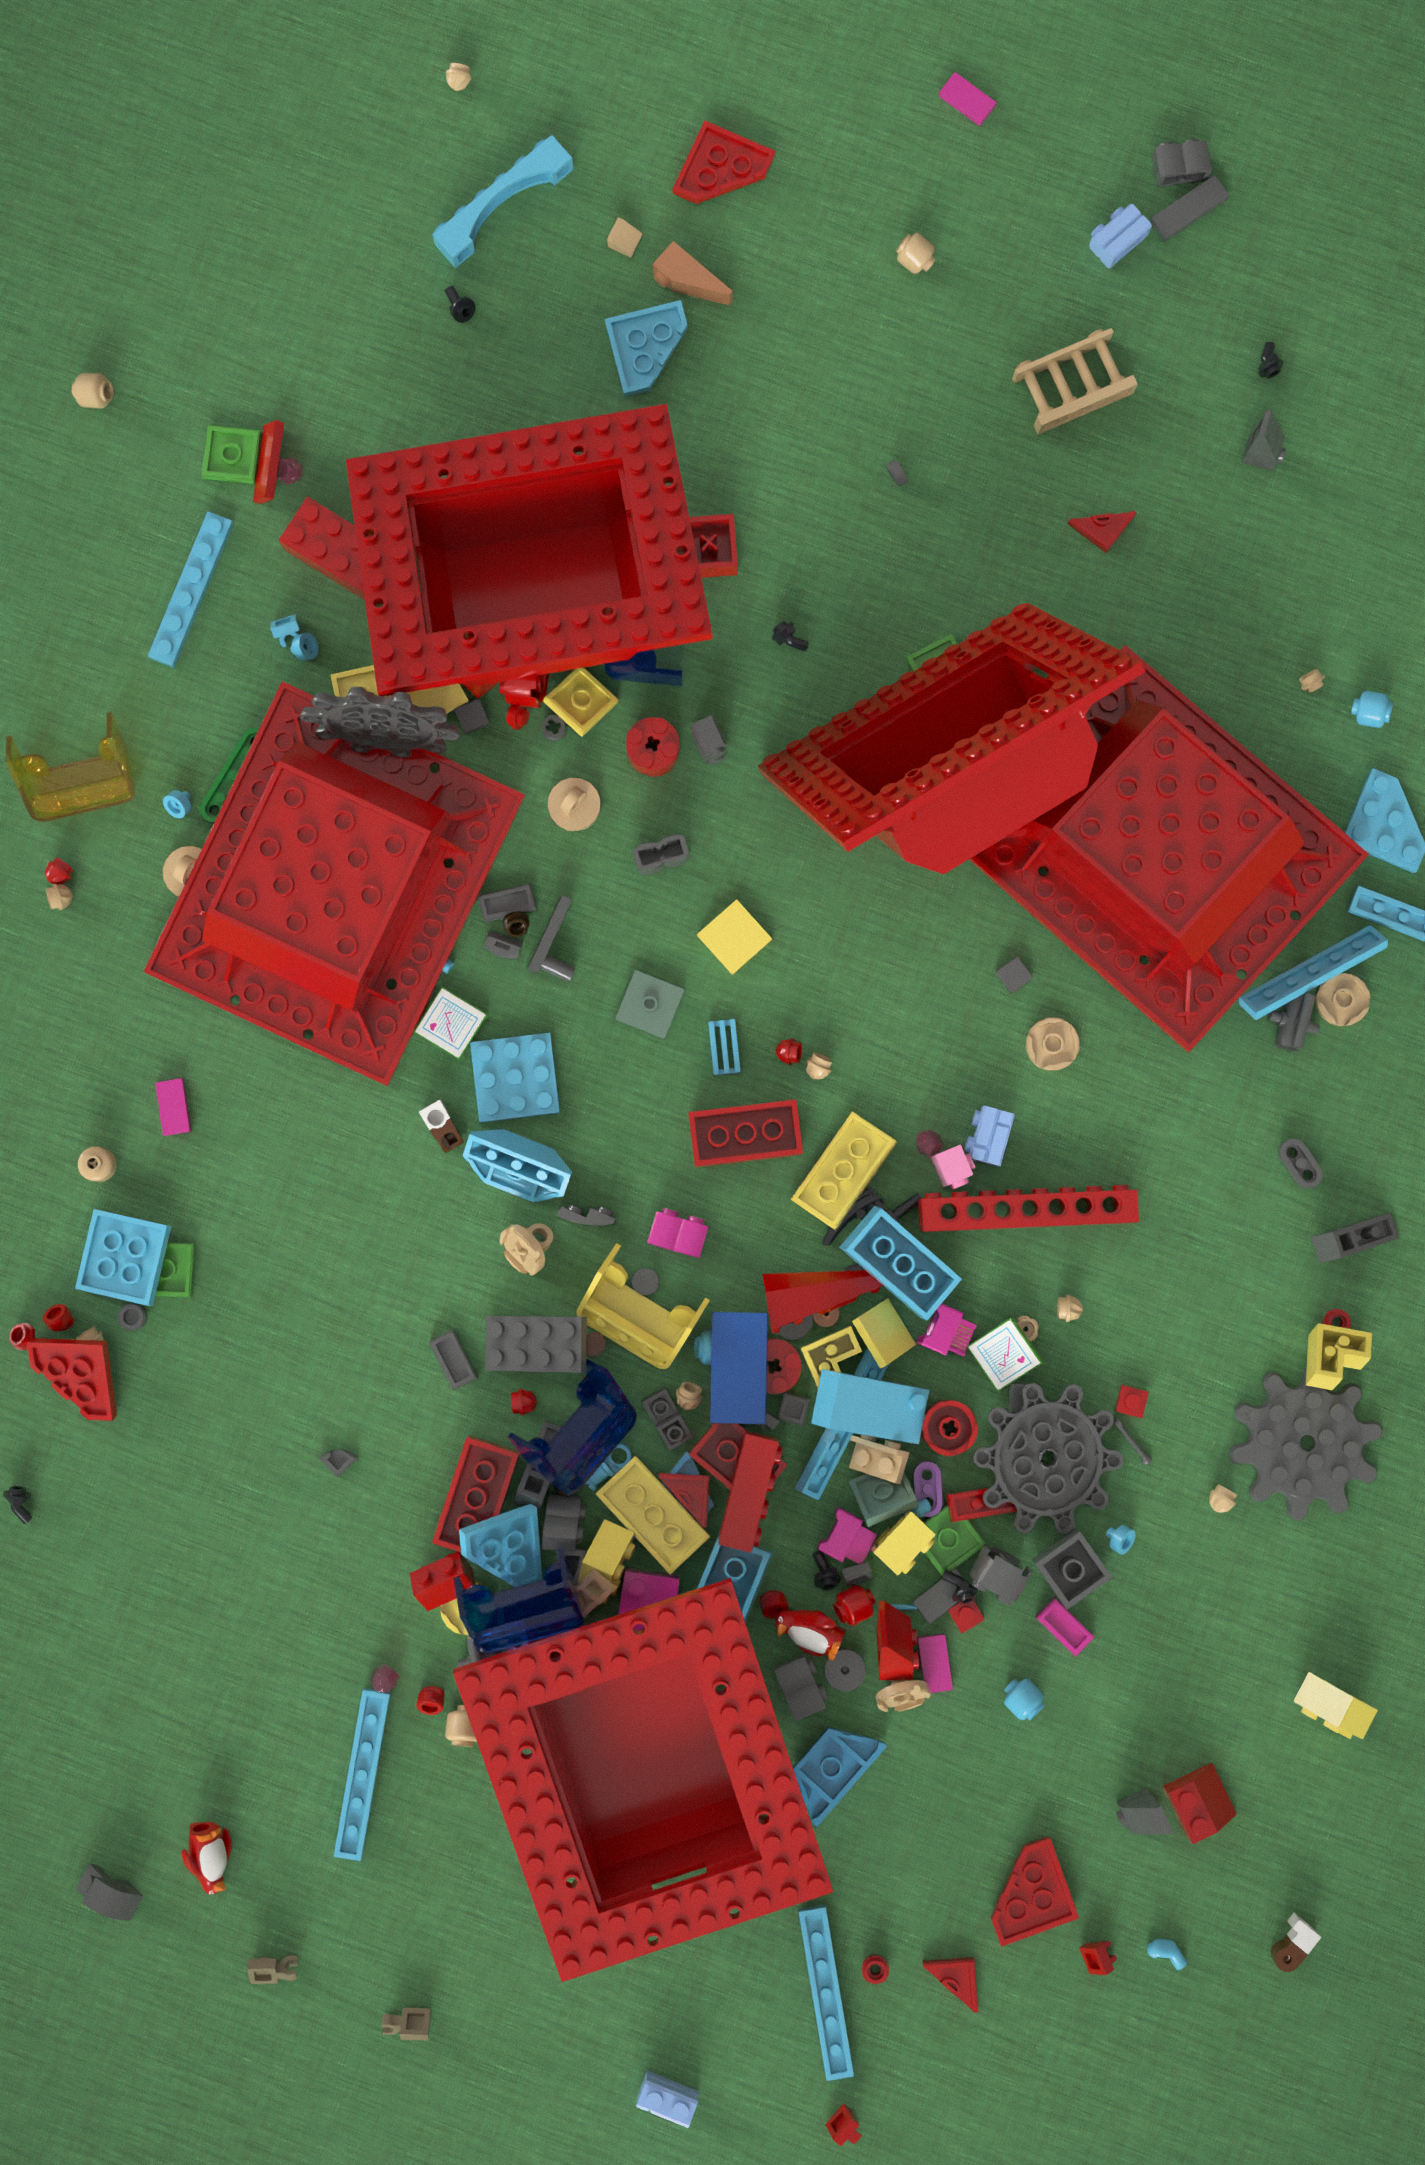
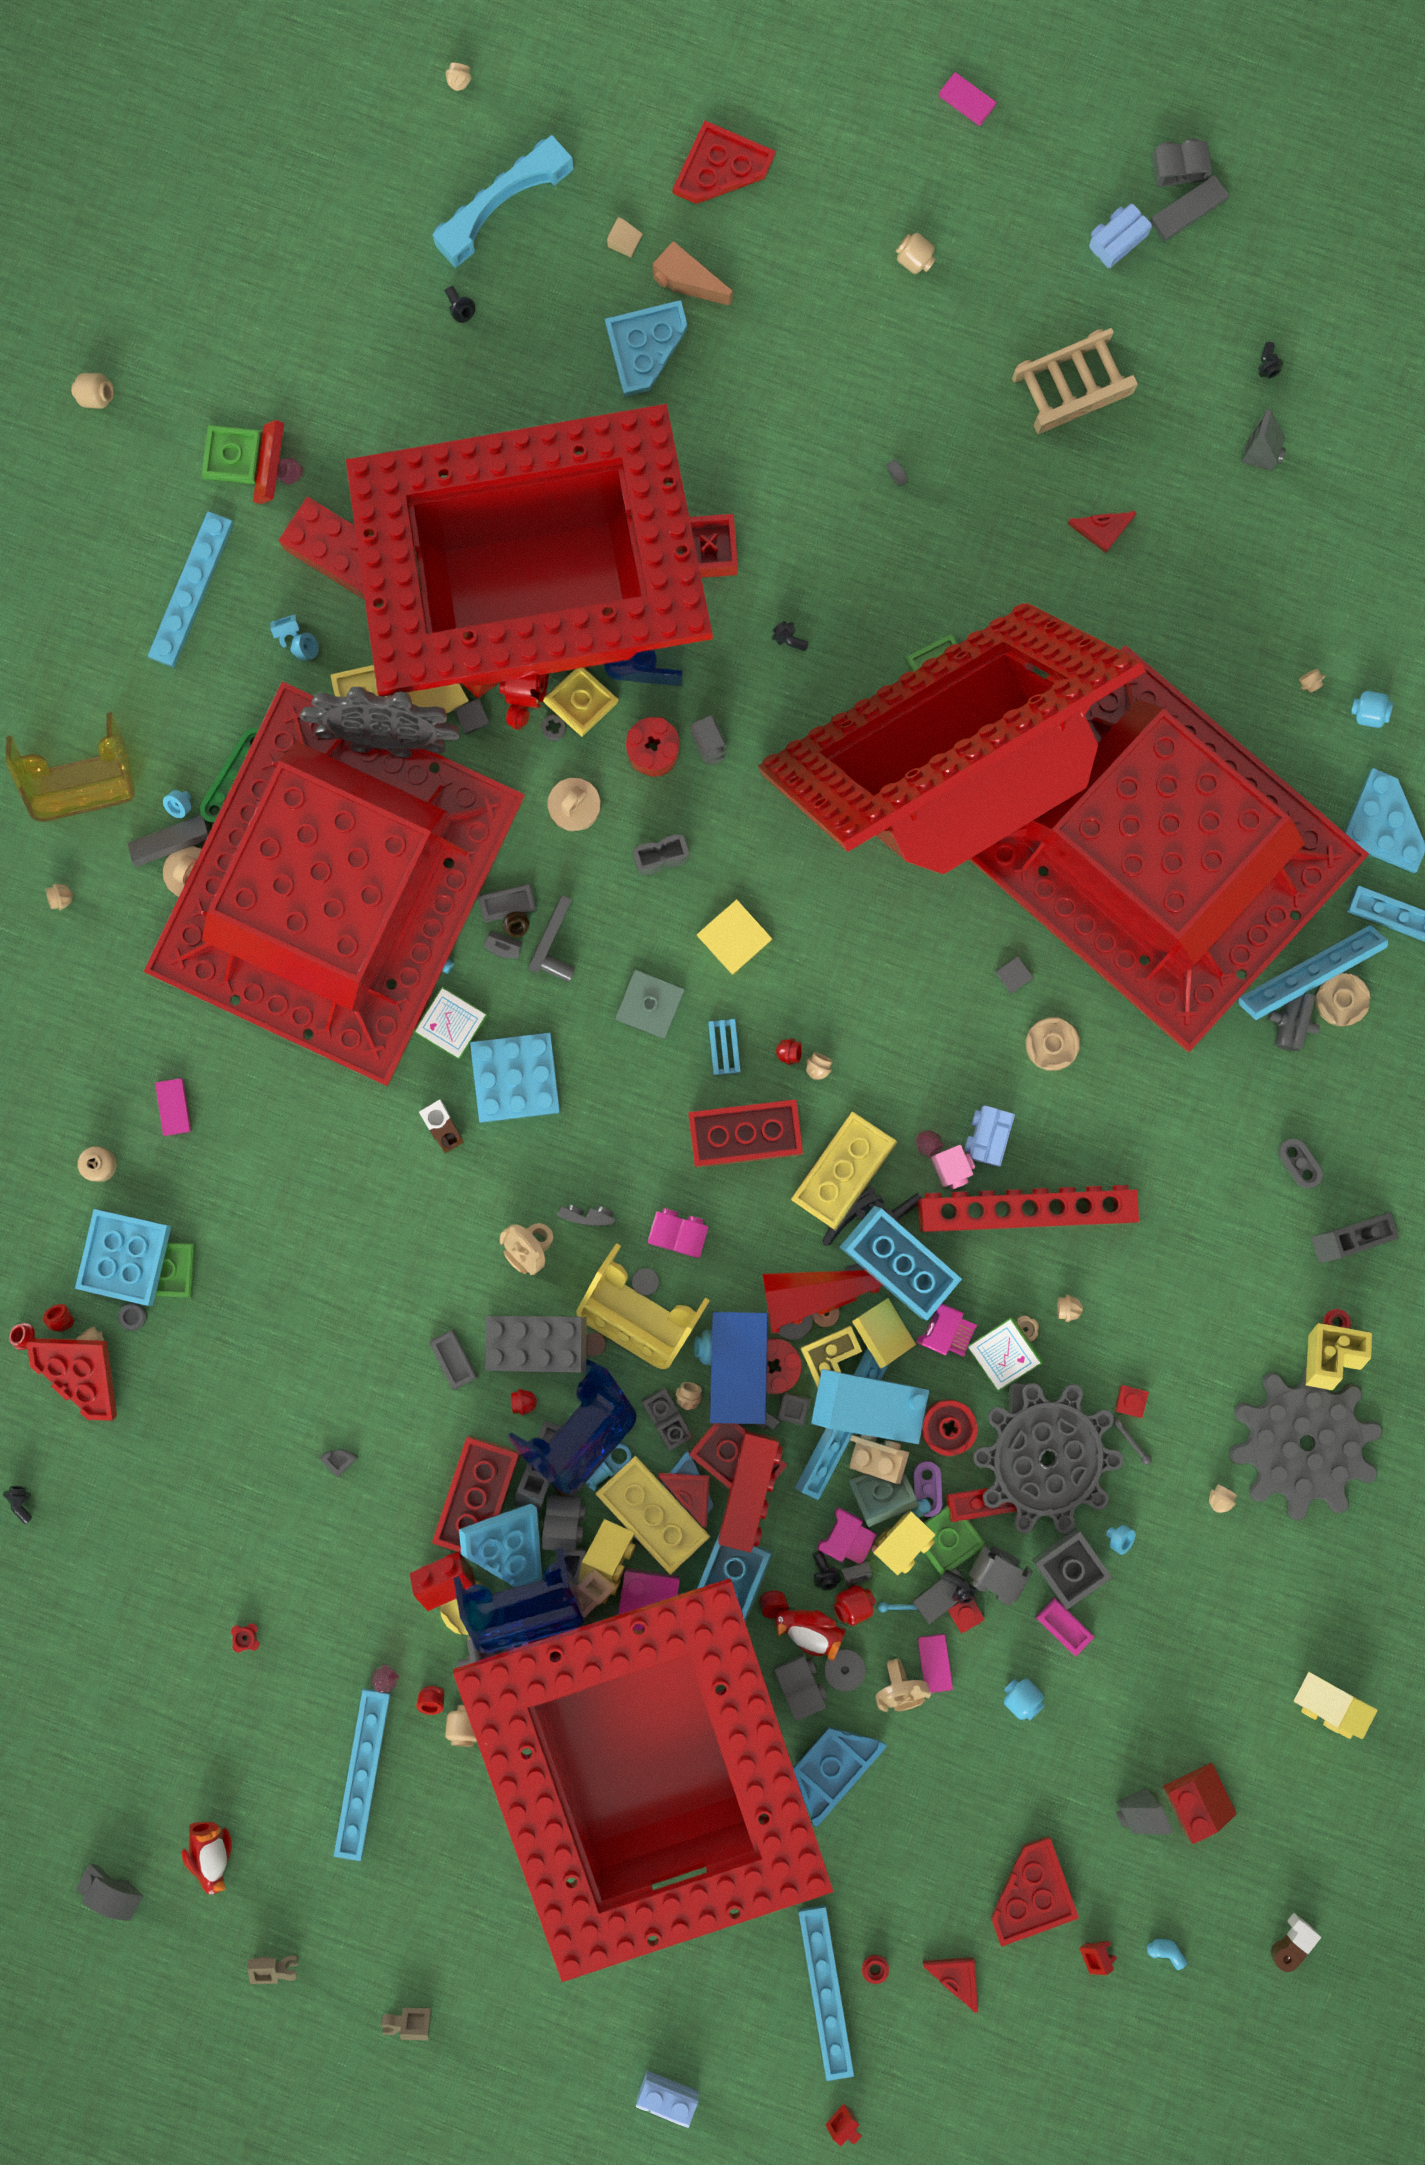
red plate [45,857,74,885] -> none
medium azure wedge [463,1129,572,1203] -> none
red slope [876,1601,919,1680] -> none
none -> dark grey tile [128,815,209,867]
none -> red plate [231,1623,260,1653]

